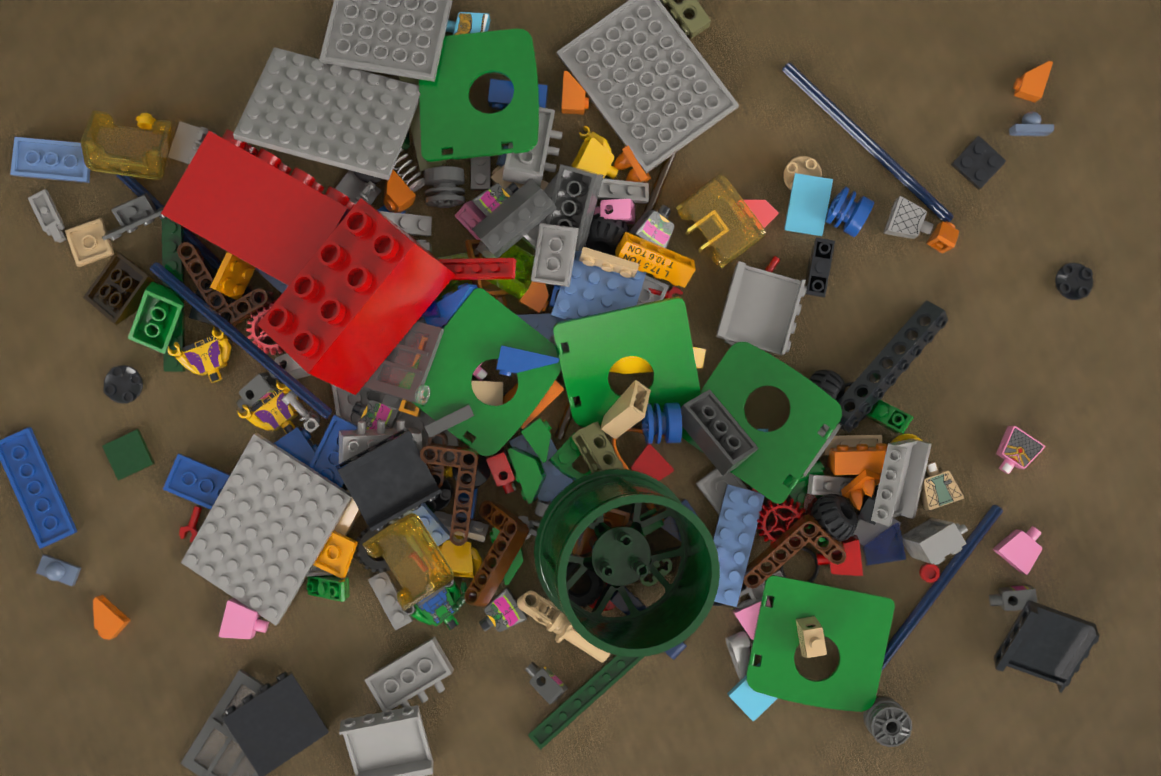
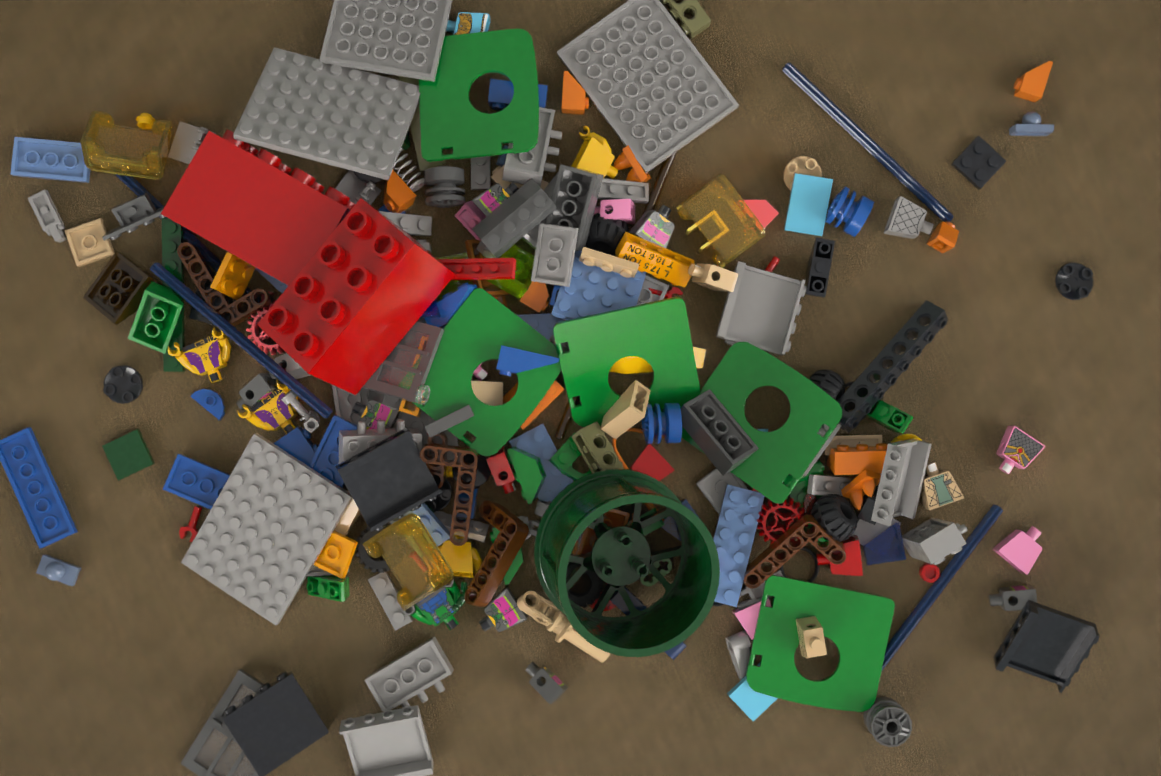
orange slope [93,595,131,640] -> none
bright pink torso [219,598,269,639] -> none
green slope [521,418,552,463] -> none
dark green plate [528,655,644,750] -> none
none -> blue plate [191,389,225,420]
none -> tan torso [688,263,738,292]

